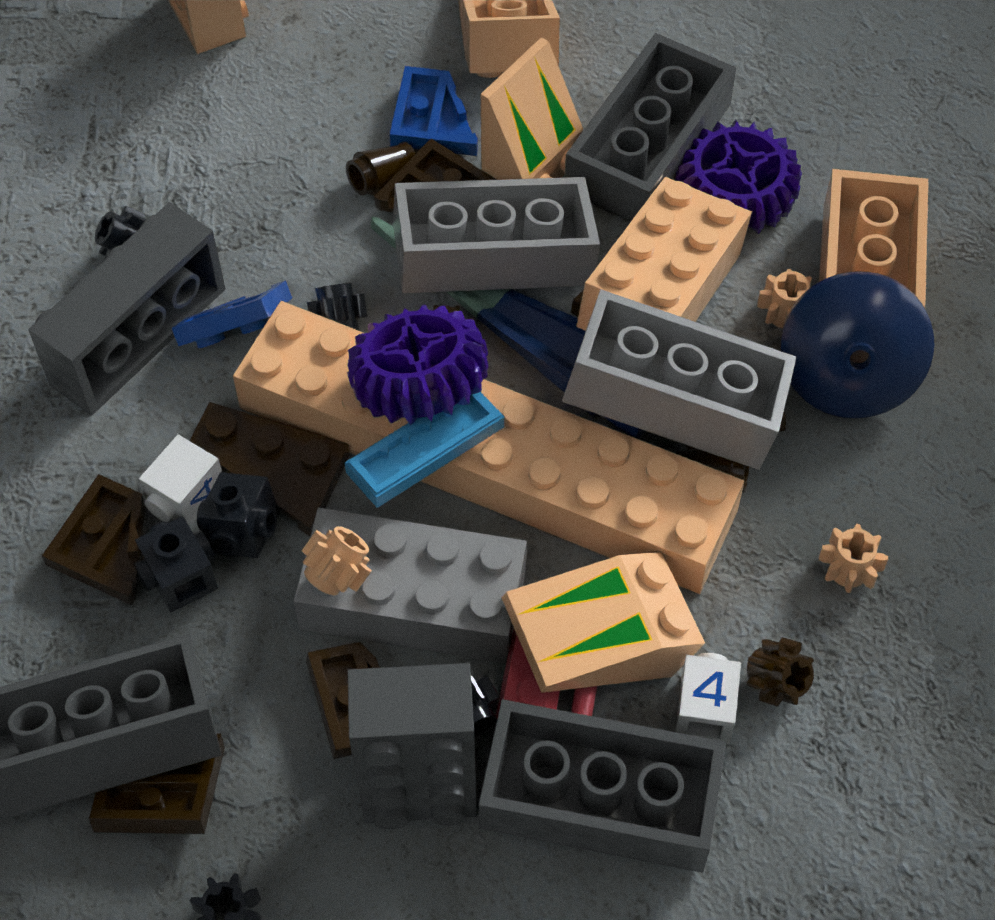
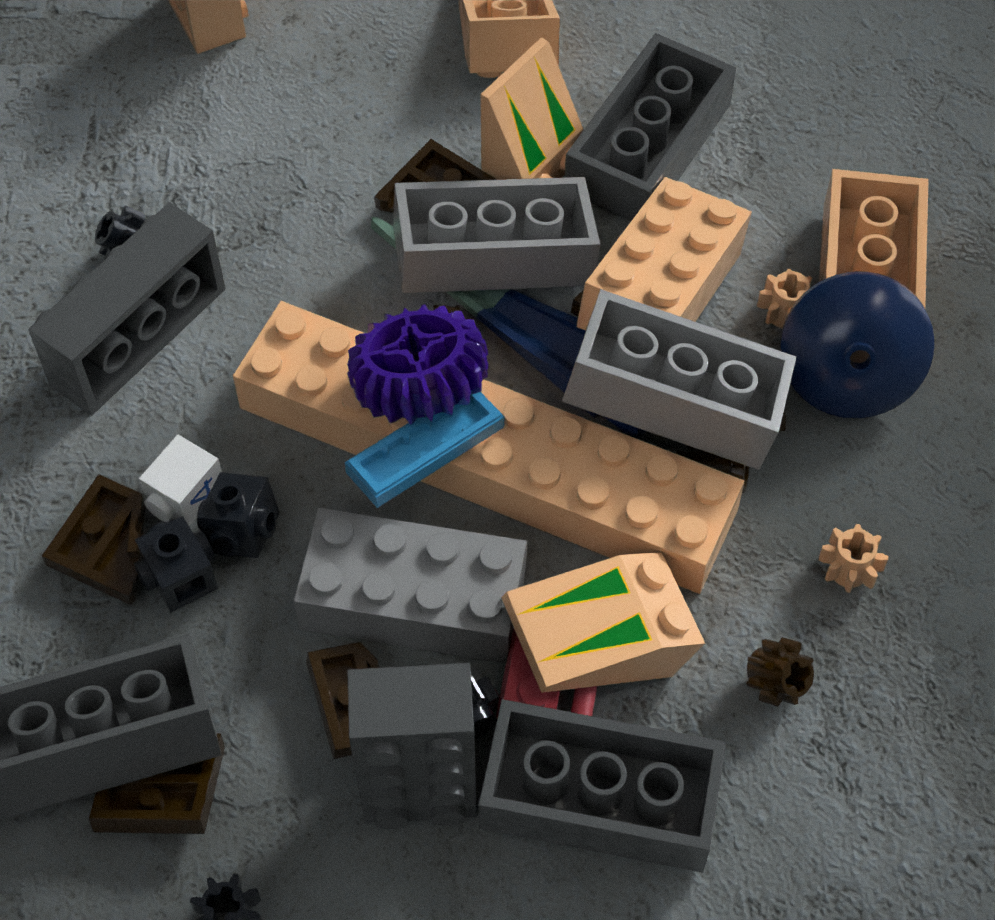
blue wing [172,280,292,349] -> none
dark brown wing [190,402,350,537] -> none
light nougat gear [302,526,372,595] -> none
black gear [307,283,368,331] -> none
dark brown cone [346,142,415,196] -> none
blue wing [389,66,478,156] -> none
dark purple gear [675,119,802,234] -> none
white brick [675,653,741,744] -> none

